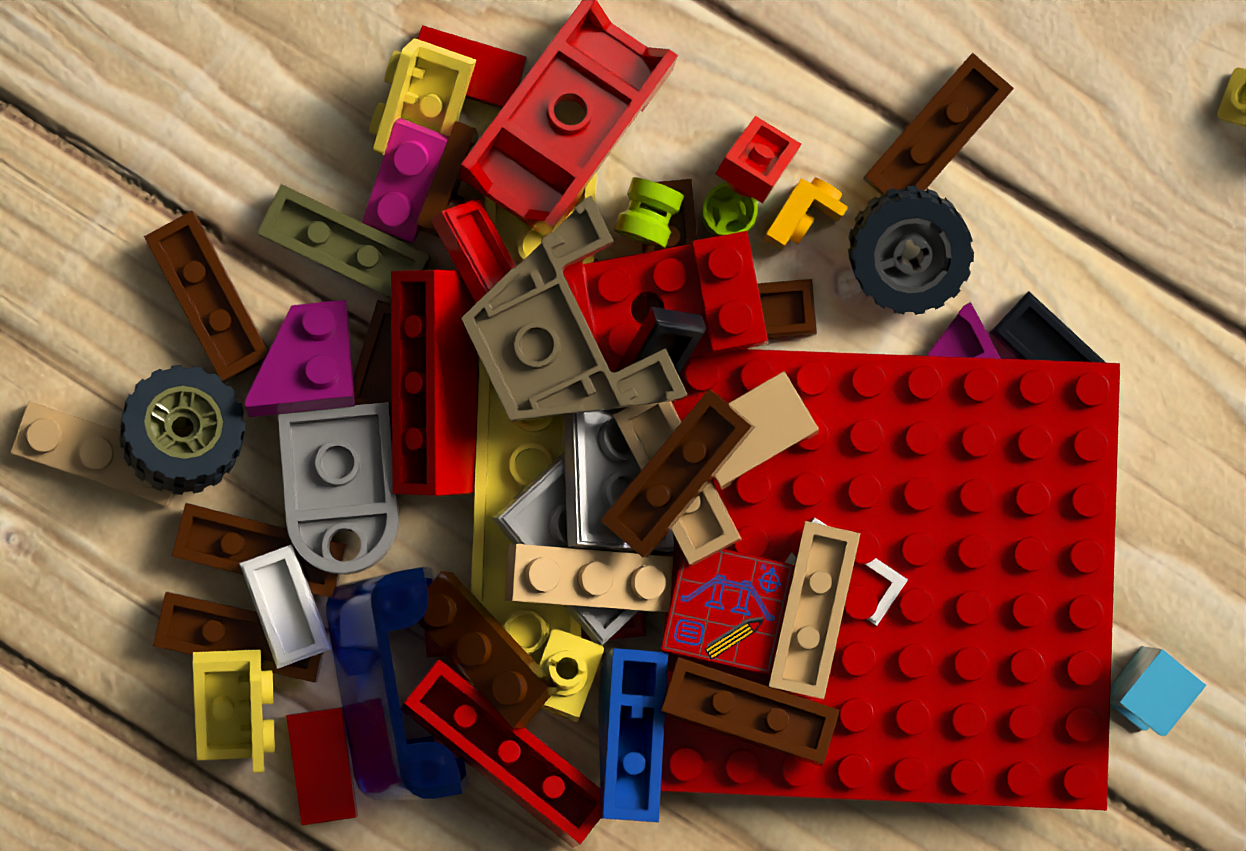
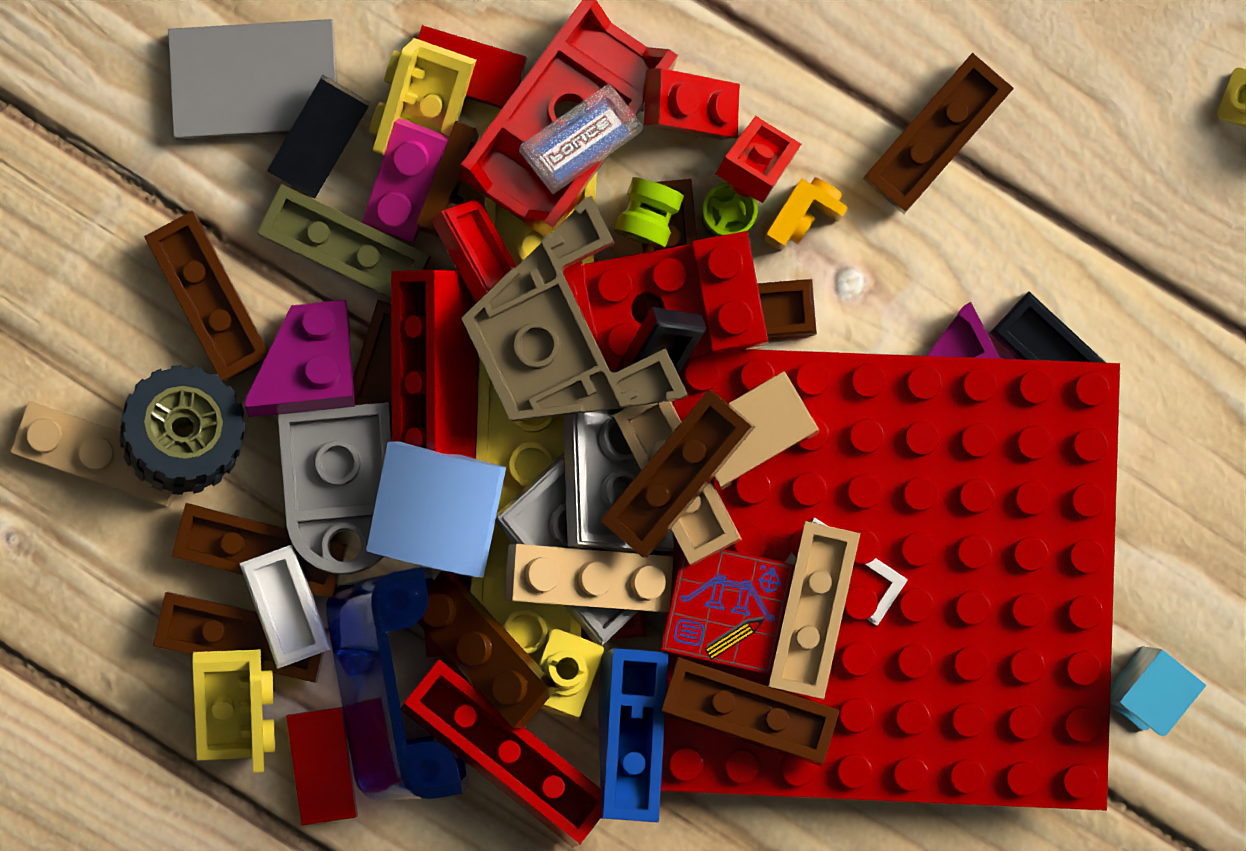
black wheel [848,186,974,315] -> none
none -> light grey tile [168,19,337,140]
none -> black tile [267,74,370,198]
none -> light blue slope [366,441,506,577]
none -> clear tile [519,83,643,194]
none -> red plate [644,68,740,140]

